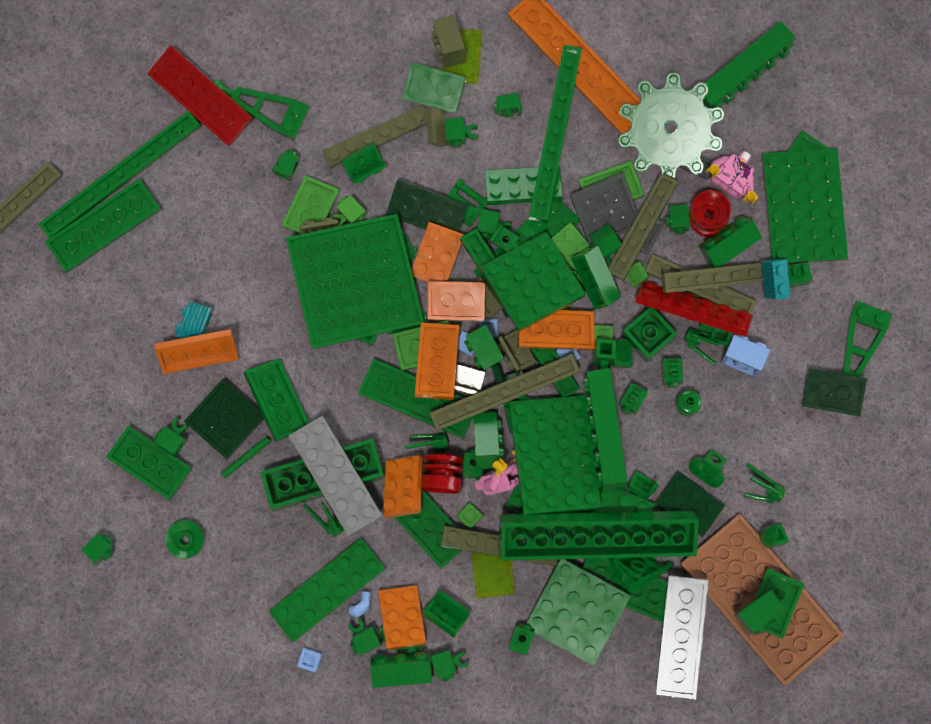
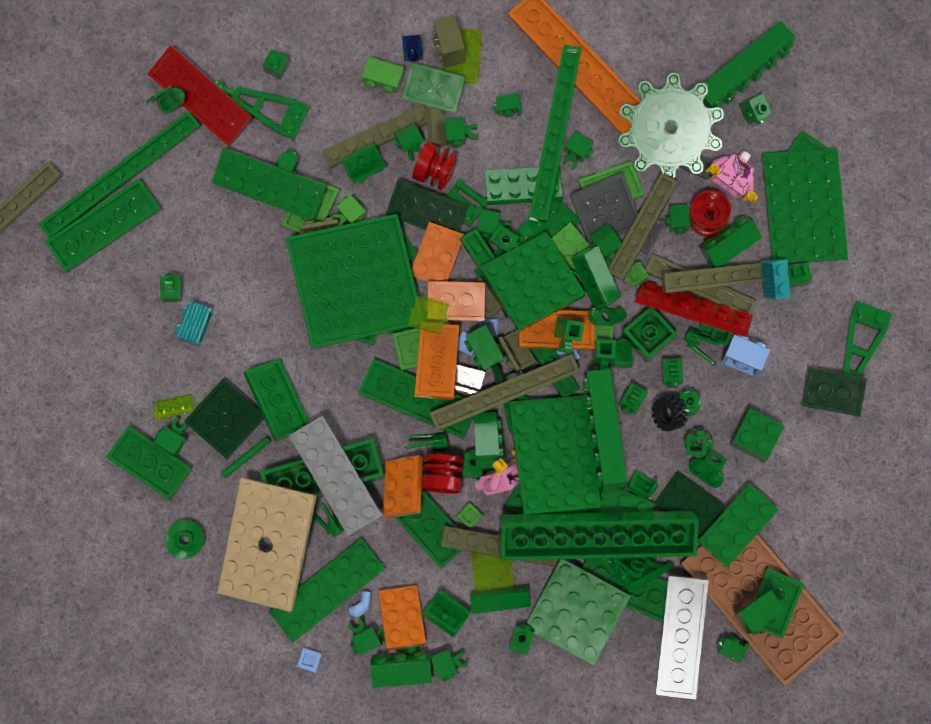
green brick [81,533,114,565] -> none
orange plate [154,329,239,374] -> none
green plant [744,463,786,504] -> none
green plate [759,524,789,548] -> none
none -> green bracket [145,86,185,114]
none -> clear neon green plate [153,394,194,419]
none -> green brick [160,273,182,303]
none -> green plate [212,147,326,221]
none -> tan plate [217,478,317,612]
none -> green brick [262,49,290,80]
none -> bright green brick [361,56,405,94]
none -> green brick [393,122,424,161]
none -> clear blue brick [402,35,423,62]
none -> clear neon green piece [408,296,449,335]
none -> red wheel [412,142,457,190]
none -> green tile [470,587,530,614]
none -> green brick [554,318,584,354]
none -> green brick [563,131,594,170]
none -> green piece [587,306,627,326]
none -> black tyre [651,395,688,432]
none -> green brick [684,429,713,458]
none -> green plate [698,483,779,568]
none -> green brick [716,636,750,663]
none -> green brick [730,408,785,463]
none -> green brick [739,93,773,125]

